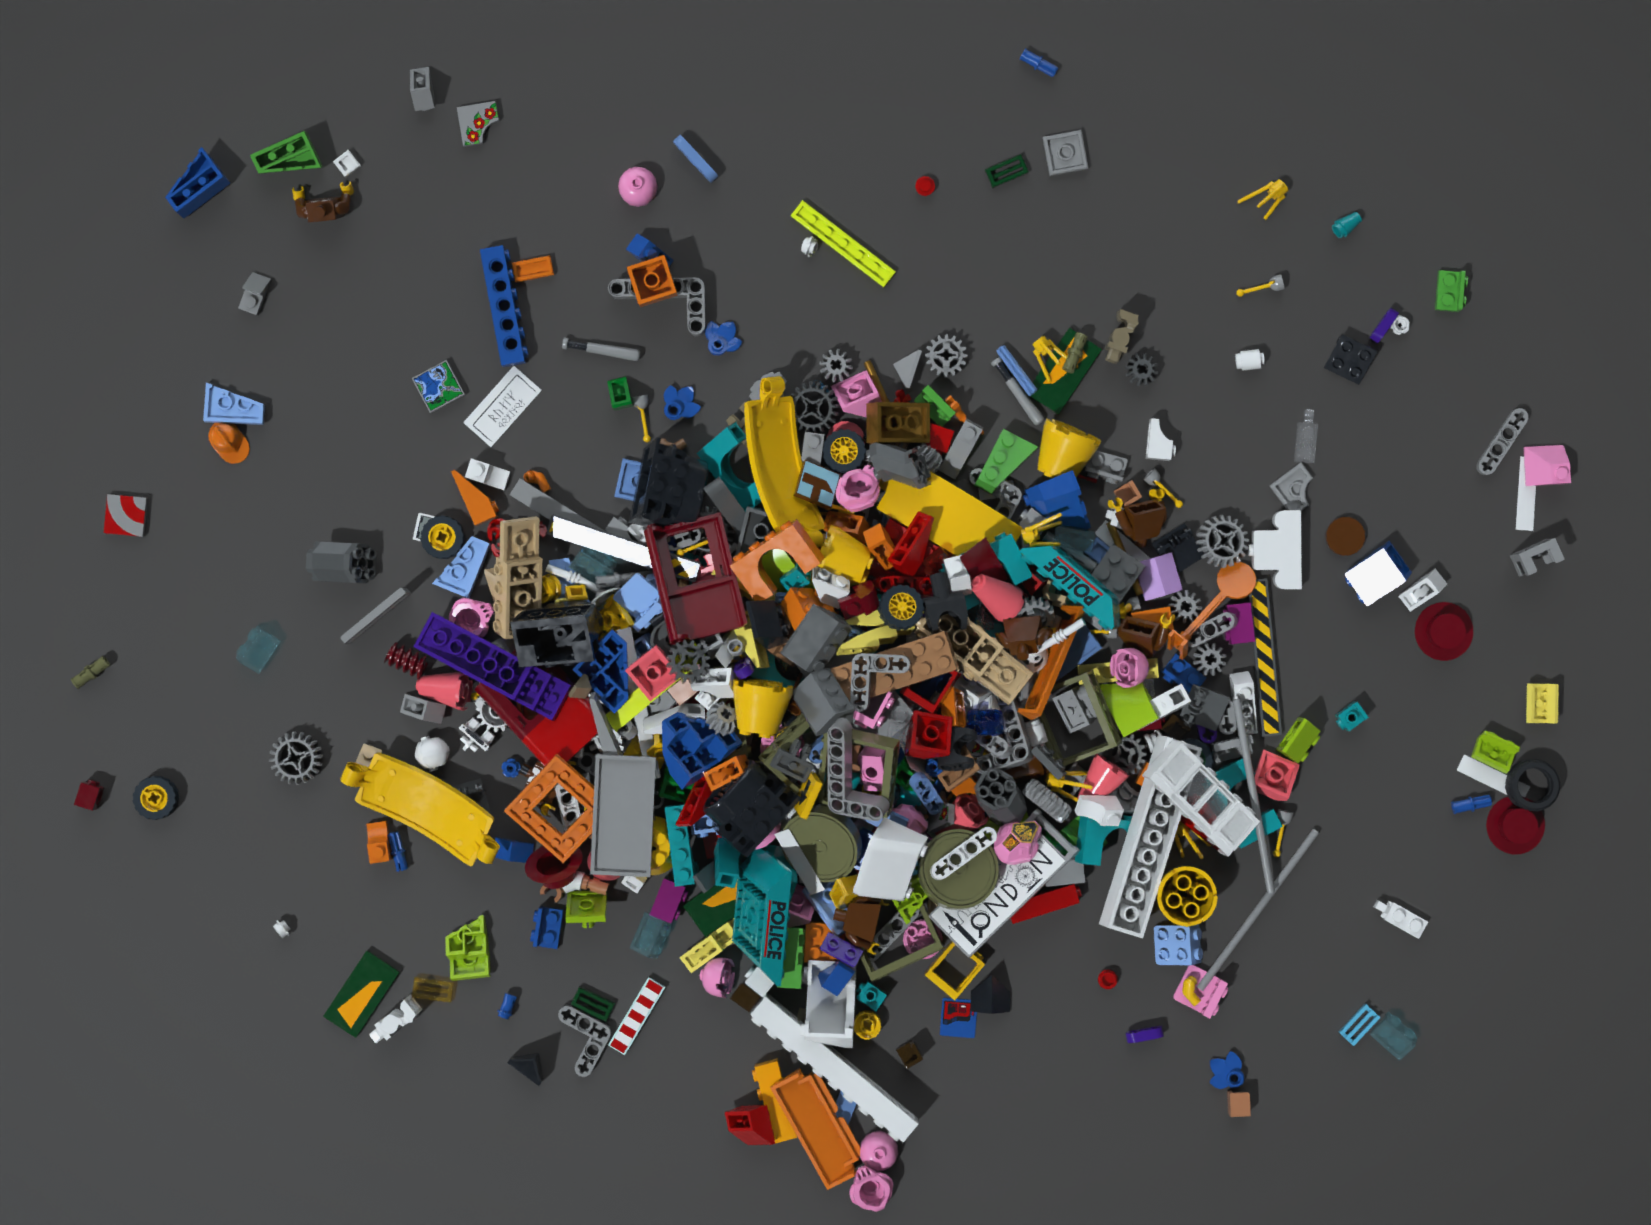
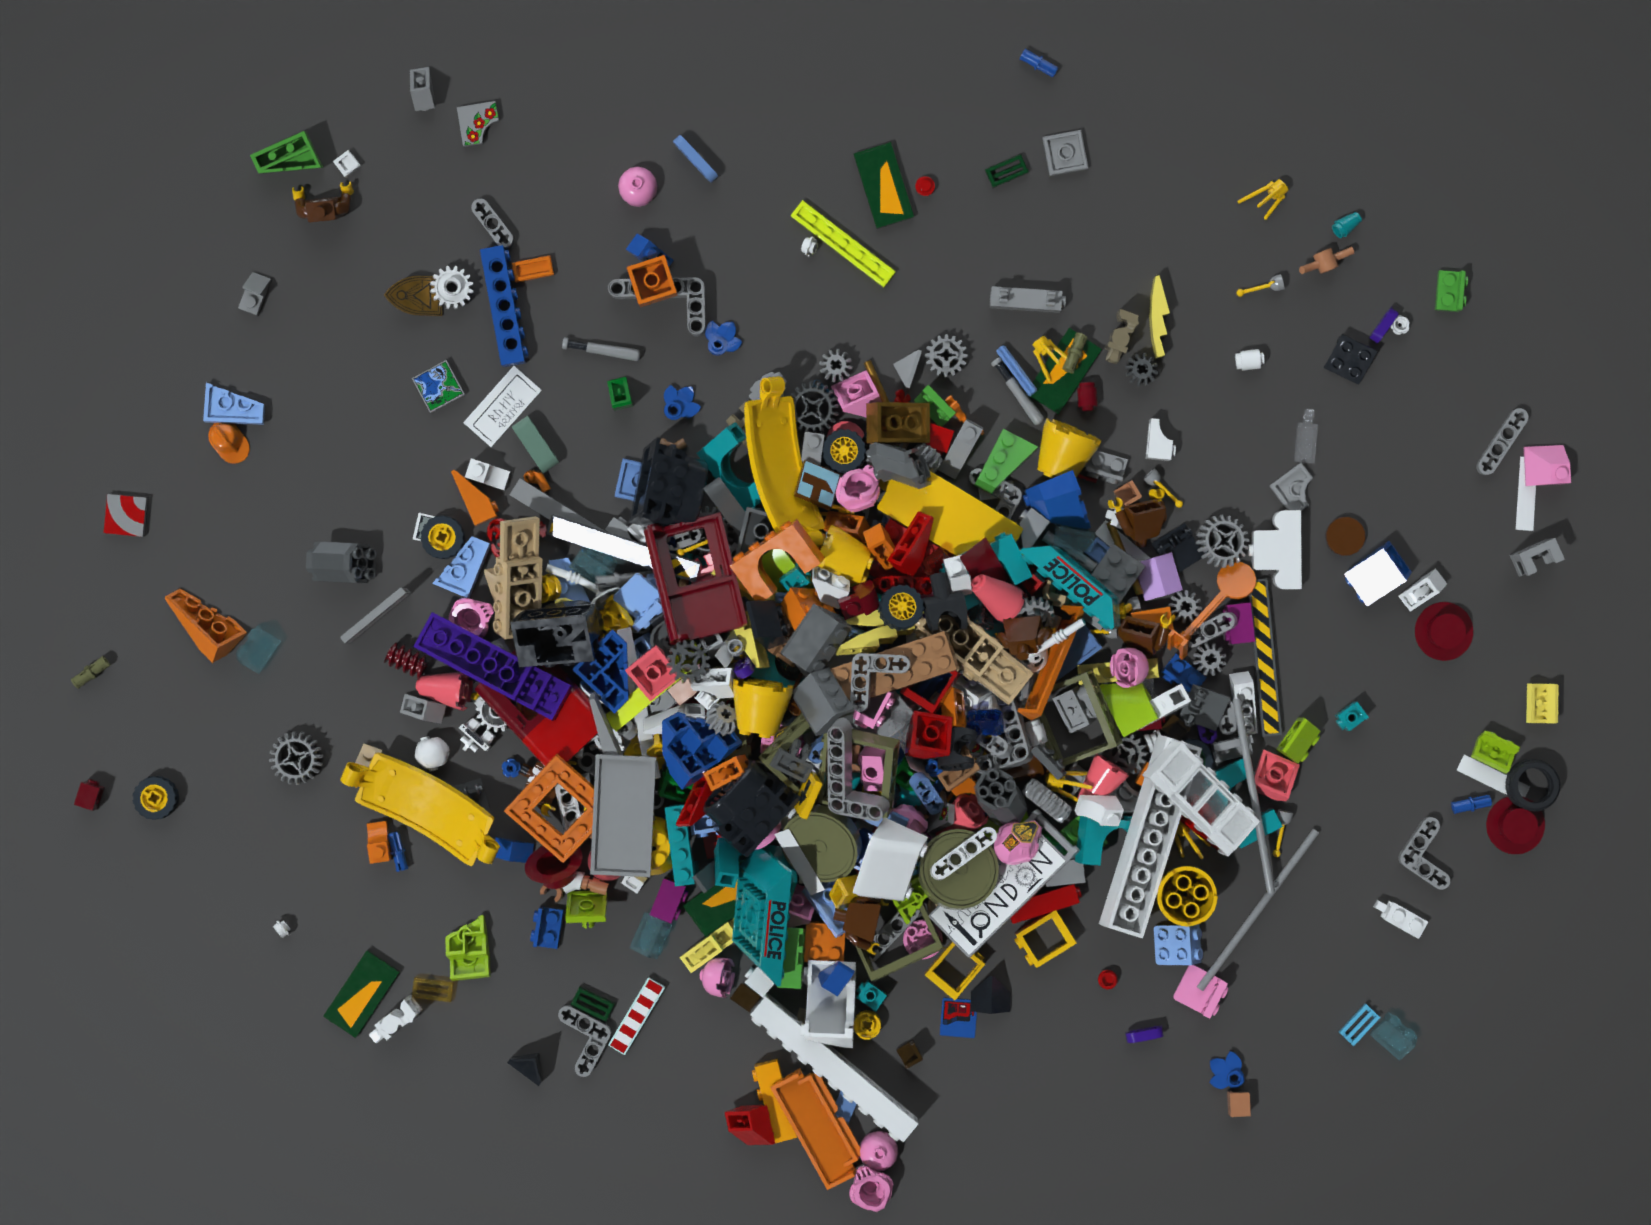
blue wedge [165,147,230,219] -> none
blue pin [497,993,517,1020] -> none
yellow slope [565,585,588,601] -> none
dark tan slope [569,674,592,699] -> none
hinge [632,395,651,442] -> none
dark purple bracket [820,932,863,968] -> none
yellow plant [1021,513,1062,548] -> none
yellow arm [1182,976,1201,1006] -> none
none -> orange wedge [165,589,247,663]
none -> pearl gold shield [384,276,442,316]
none -> white gear [430,266,473,309]
none -> light grey beam [471,199,514,249]
none -> sand green beam [511,416,560,473]
none -> dark green tile [853,142,914,229]
none -> light grey brick [989,286,1066,313]
none -> yellow window [1014,911,1077,968]
none -> dark red brick [1077,382,1098,411]
none -> light yellow slope [1149,275,1170,359]
none -> nougat piece [1299,246,1355,274]
none -> light grey beam [1398,817,1450,890]

